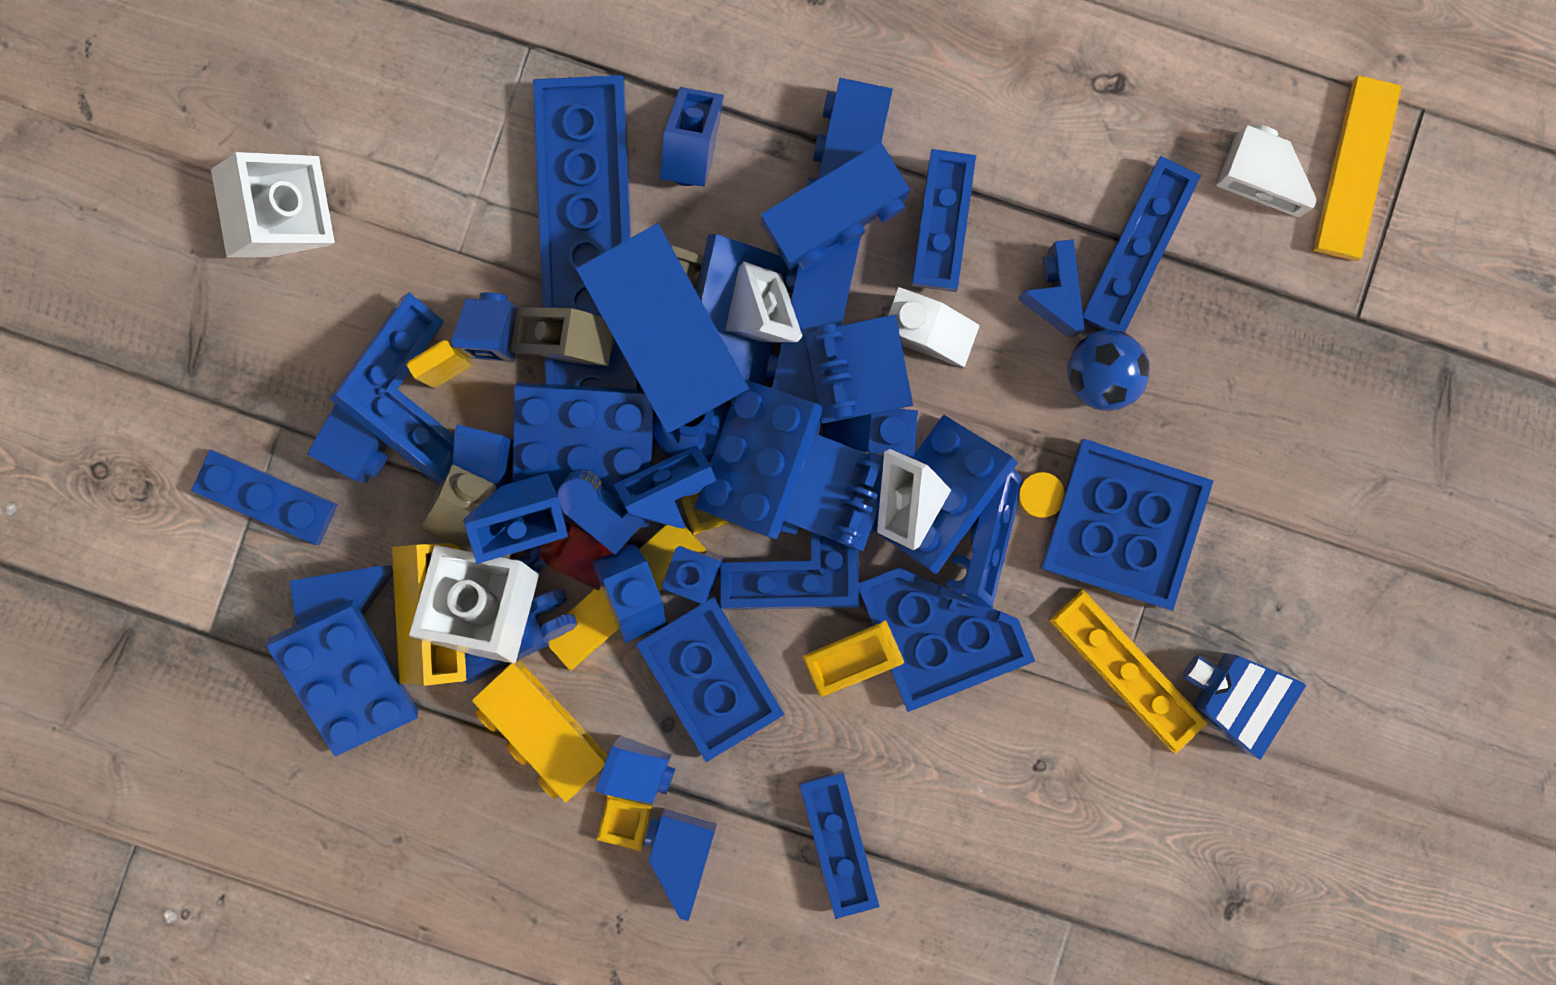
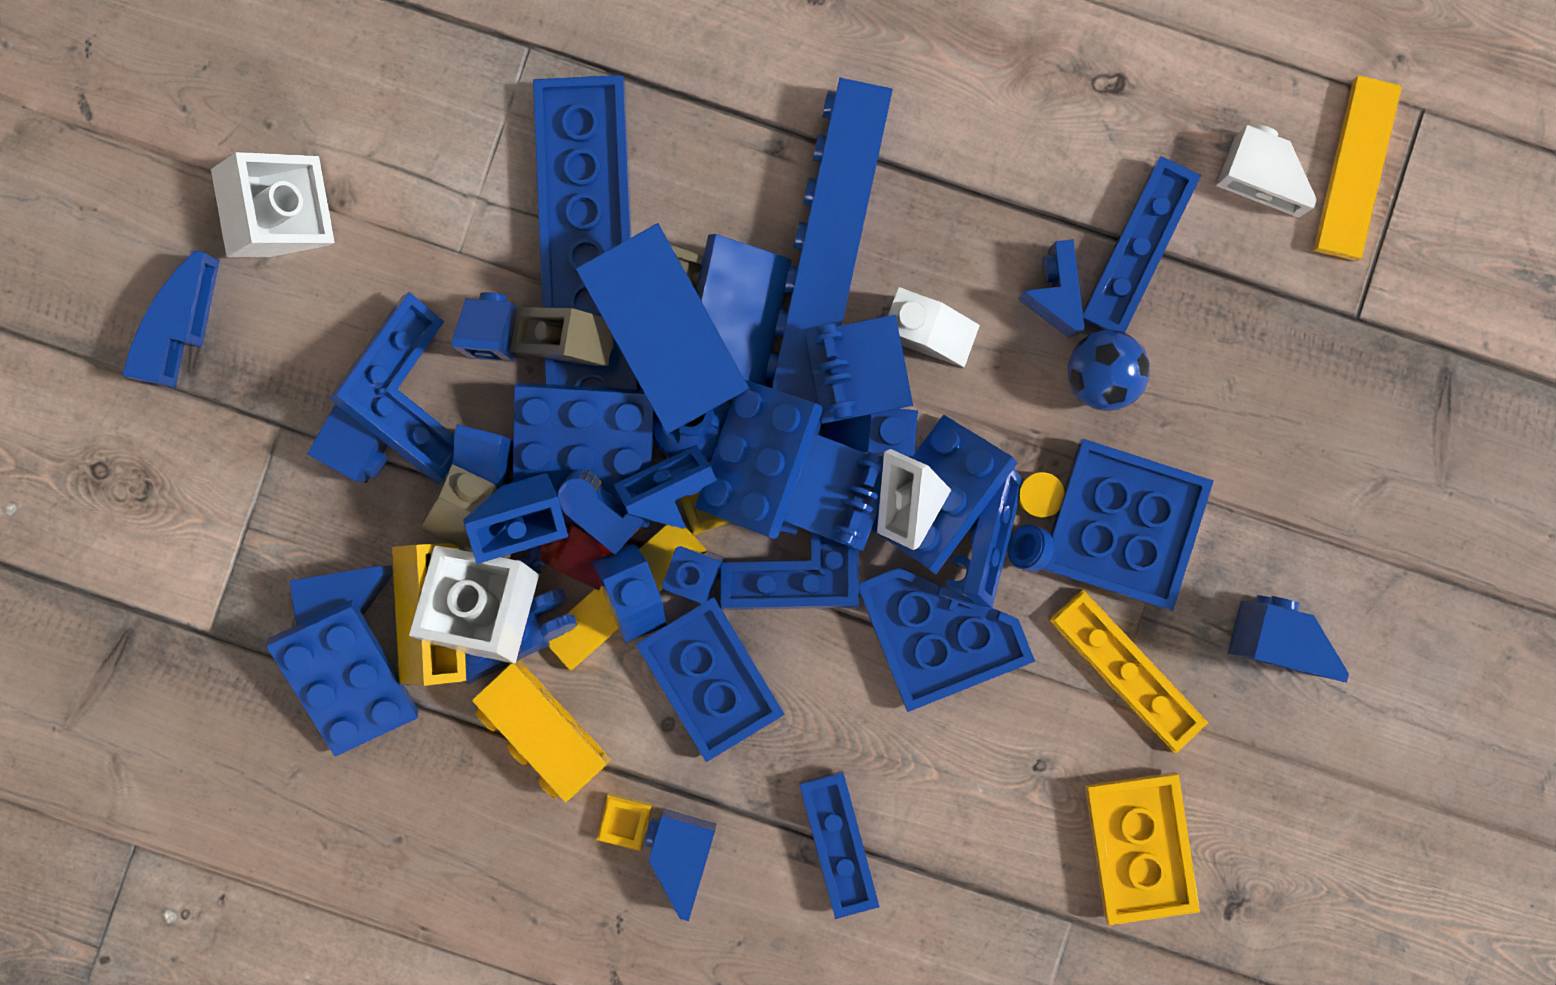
blue plate [191,450,338,545] -> none
yellow tile [406,340,473,389] -> none
blue slope [595,736,675,804] -> none
blue slope [660,87,724,187] -> none
white slope [725,261,802,342] -> none
blue brick [760,142,910,271] -> none
yellow tile [802,620,904,698] -> none
blue plate [911,149,976,292] -> none
blue torso [1183,653,1306,760] -> none
none -> blue slope [122,250,220,388]
none -> blue tile [1007,524,1054,572]
none -> yellow plate [1085,772,1200,925]
none -> blue slope [1228,595,1349,683]

